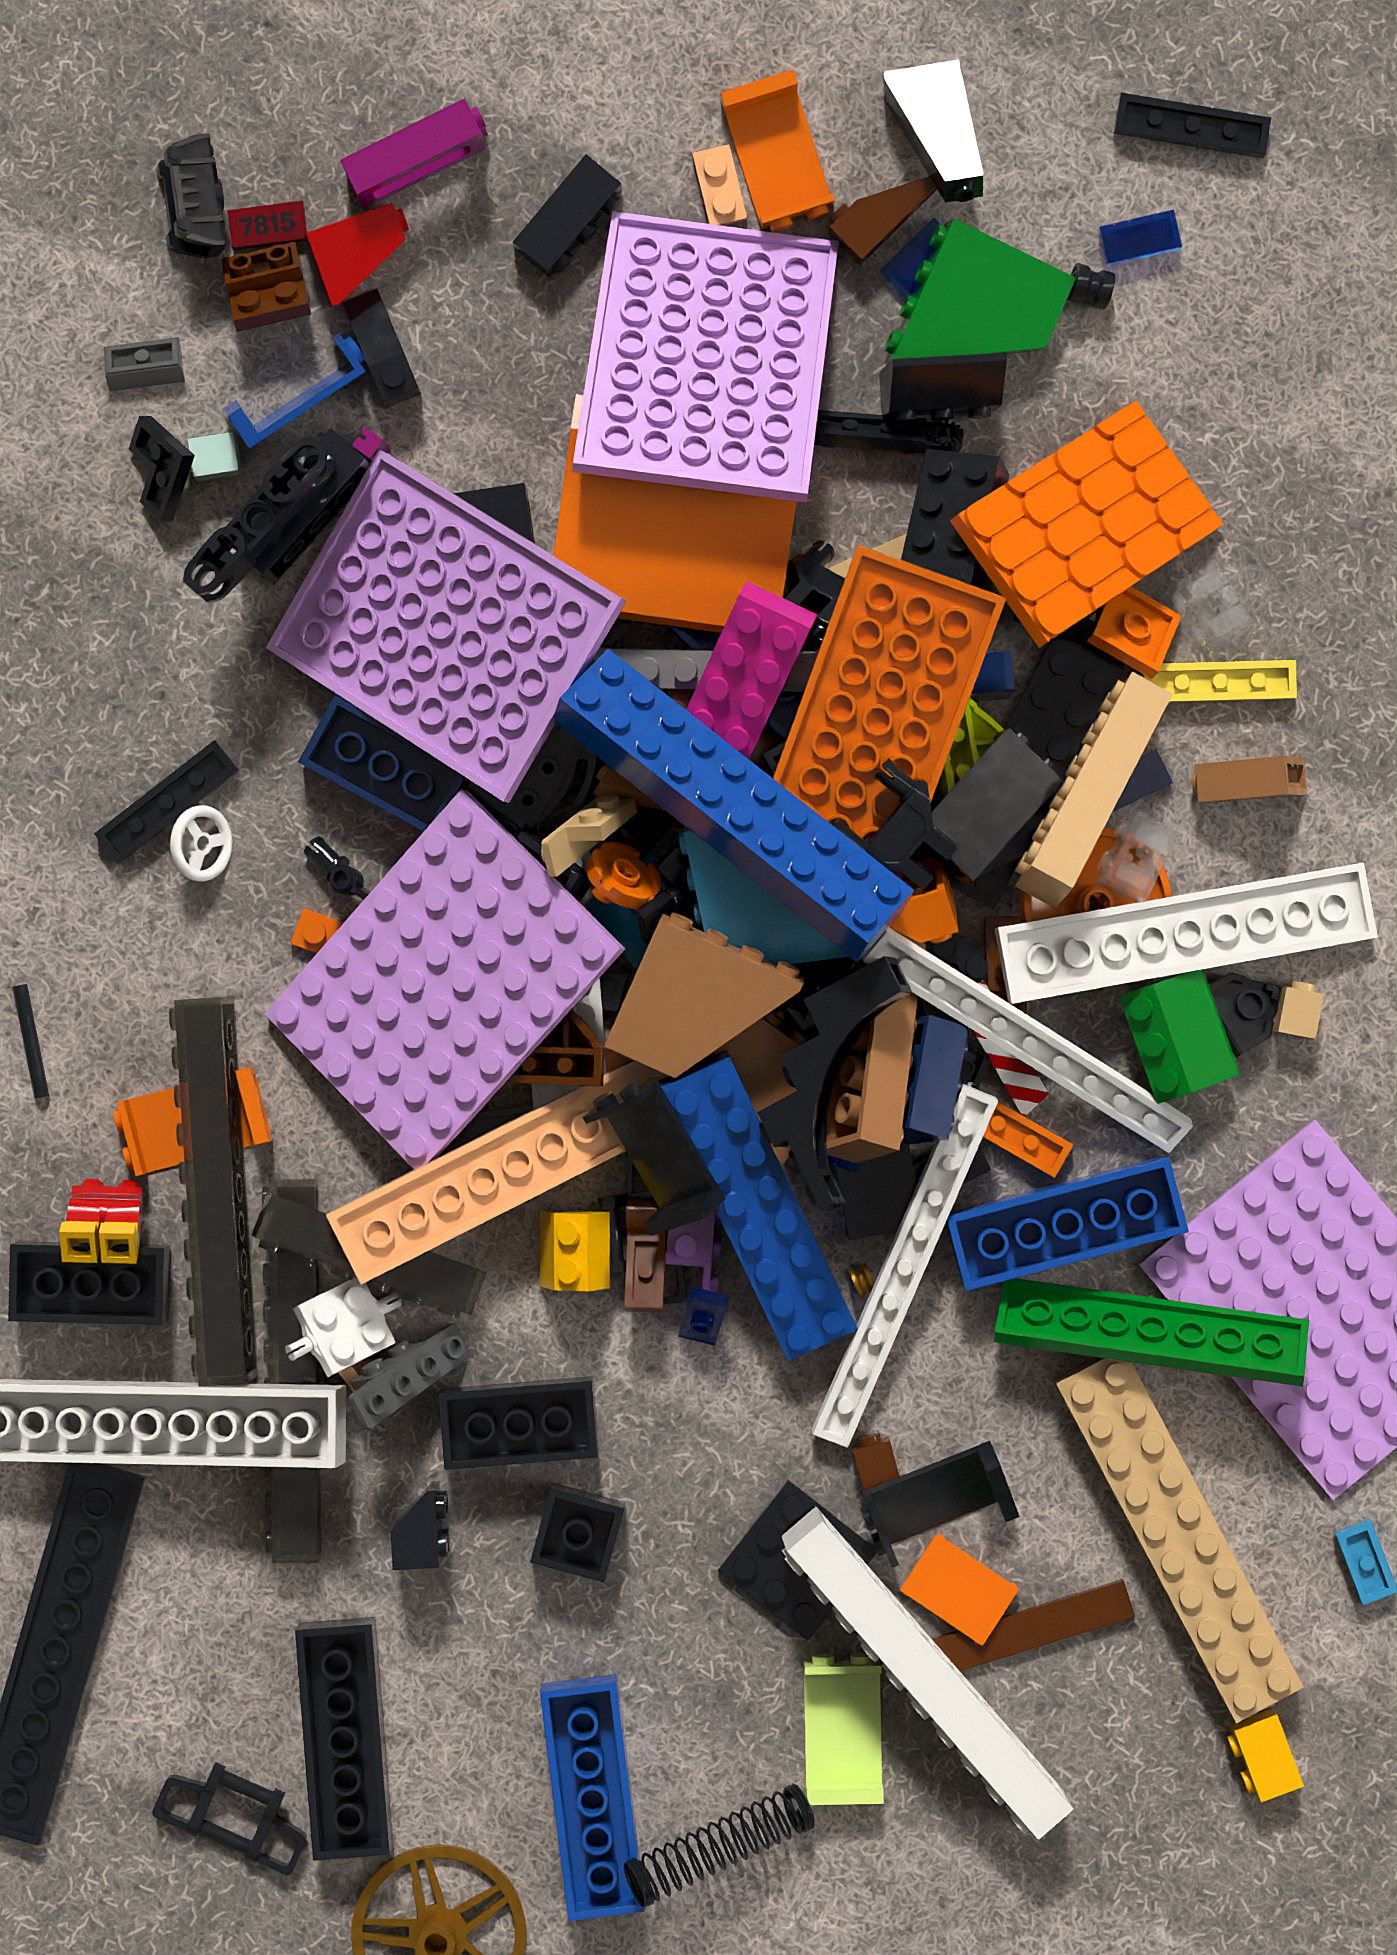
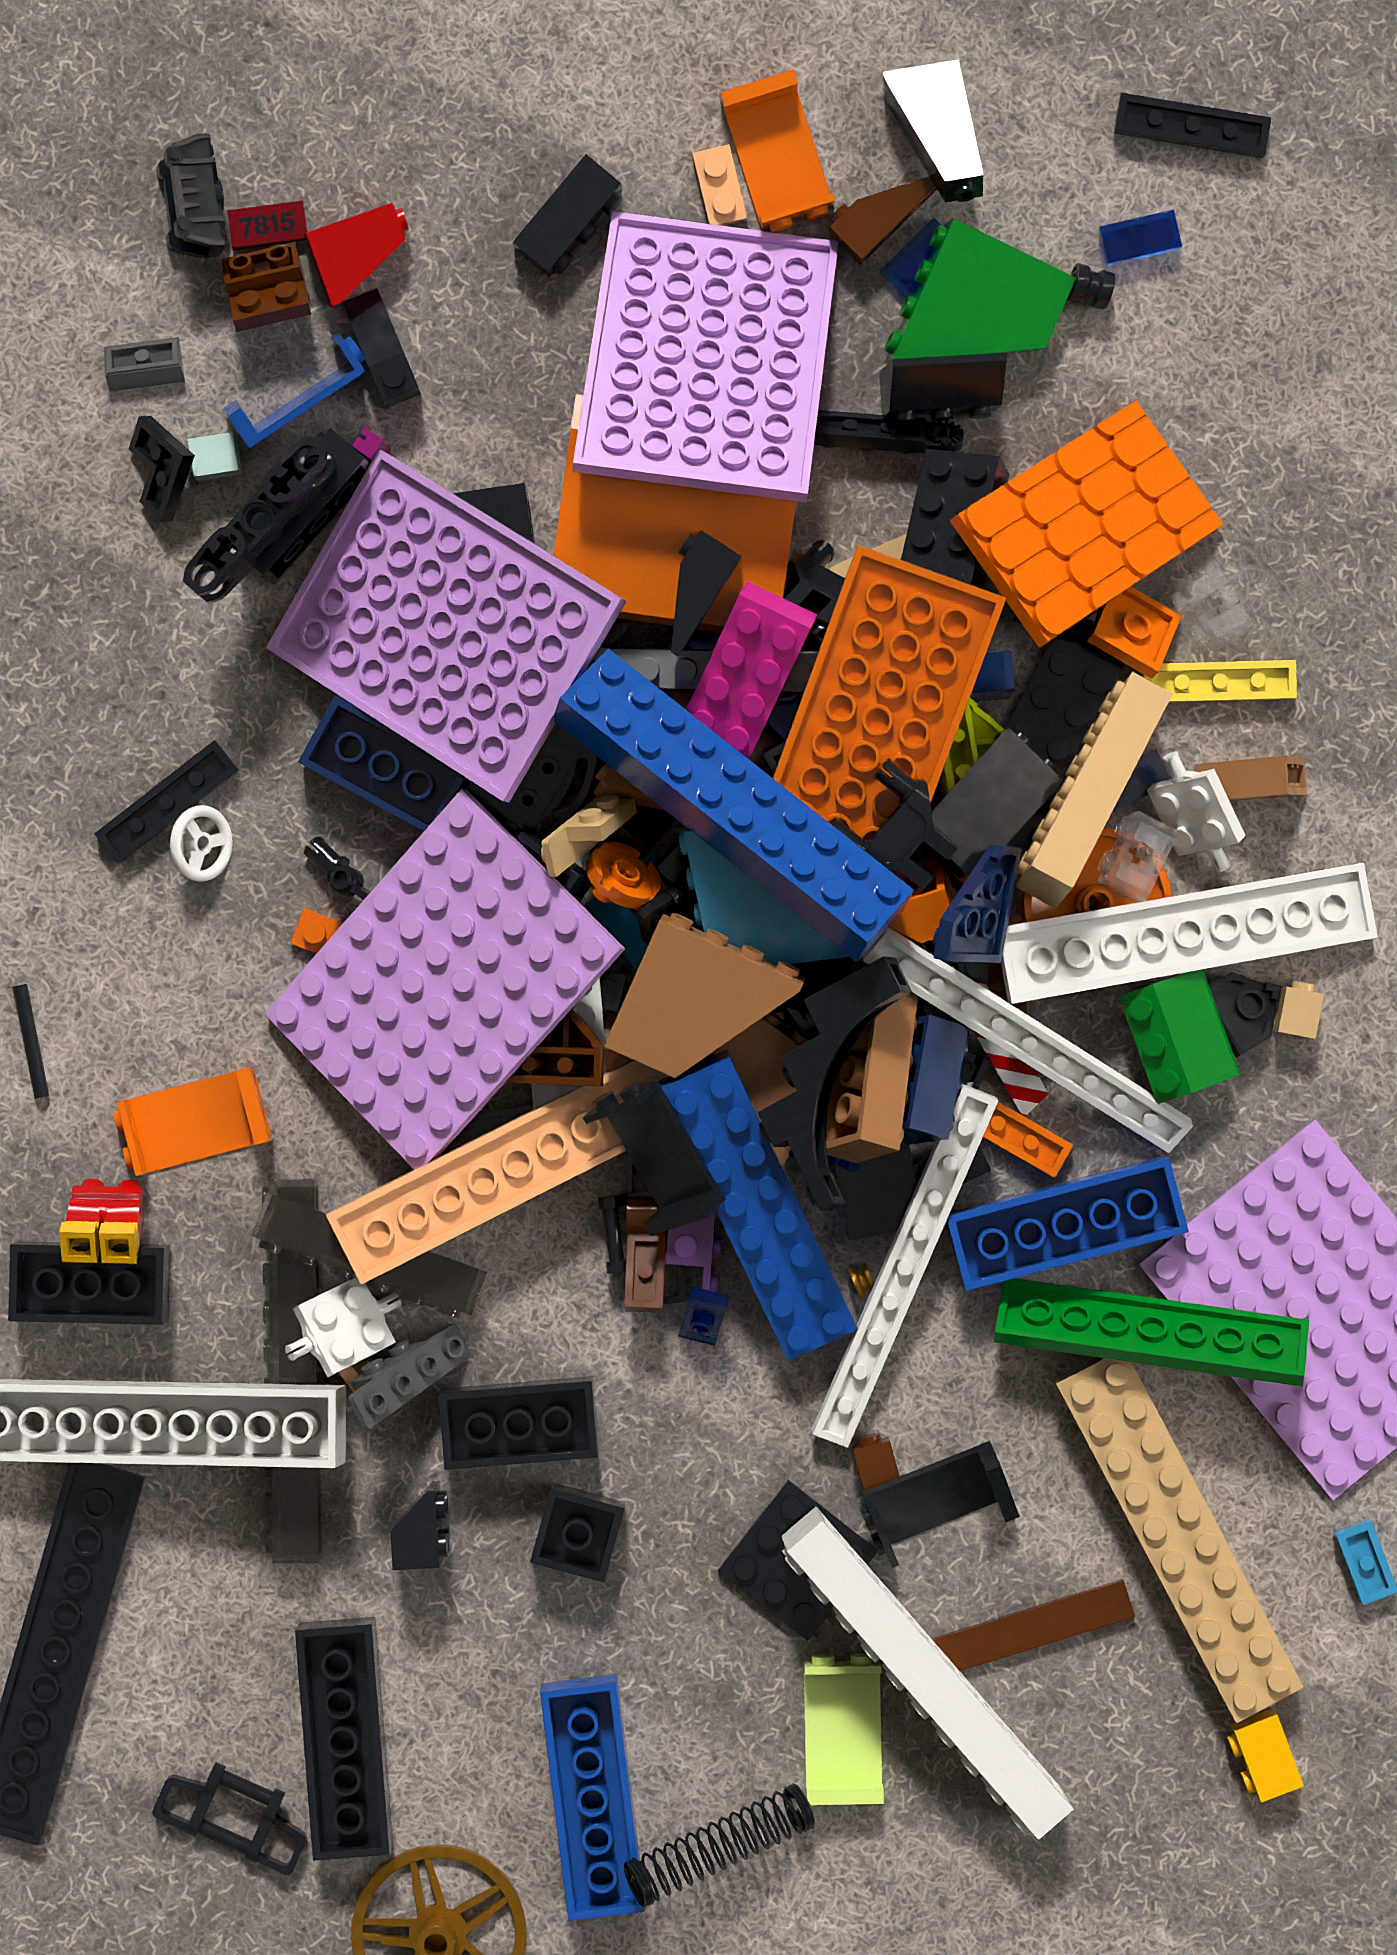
clear smoke brick [169,996,258,1387] -> none
magenta piece [340,98,488,209] -> none
yellow slope [539,1210,610,1292] -> none
orange piece [900,1533,1019,1646] -> none
none -> black slope [671,530,742,657]
none -> dark blue plate [933,844,1022,963]
none -> white plate [1147,751,1245,873]

